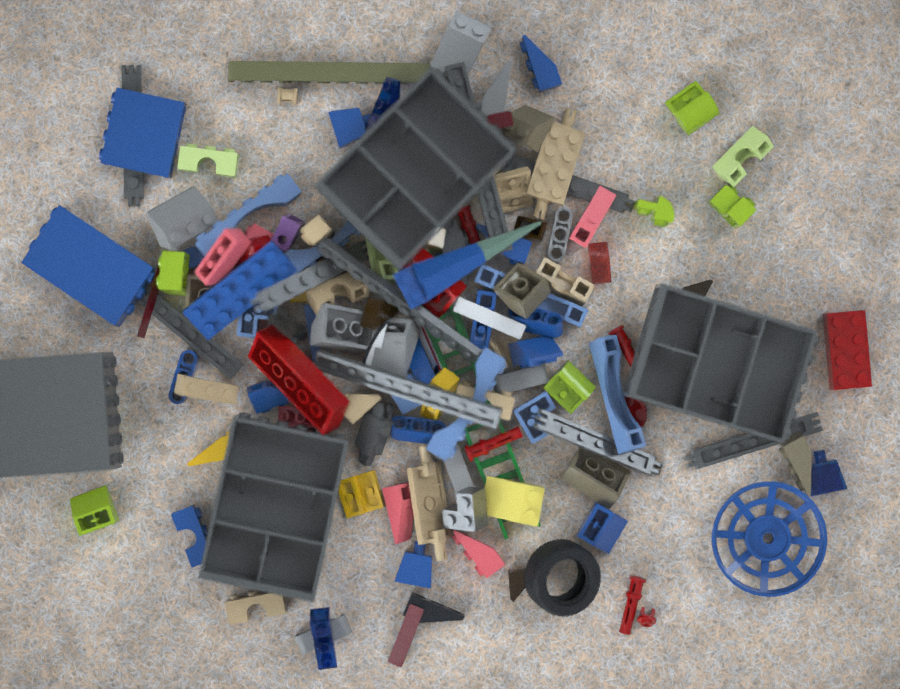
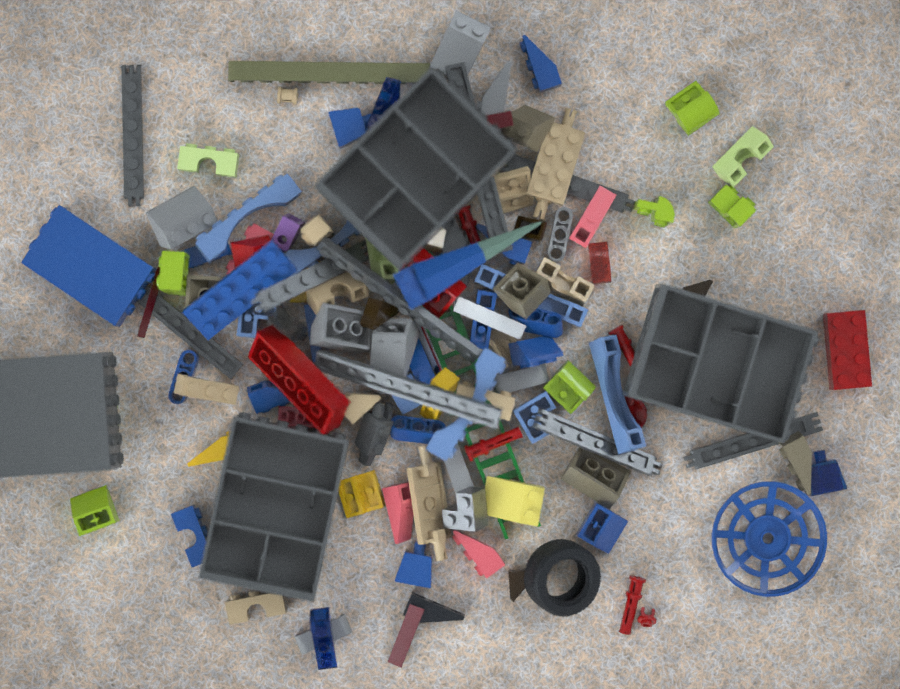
blue panel [99,88,187,179] -> none
coral brick [195,229,251,285] -> none
sticker [362,319,388,366] -> none

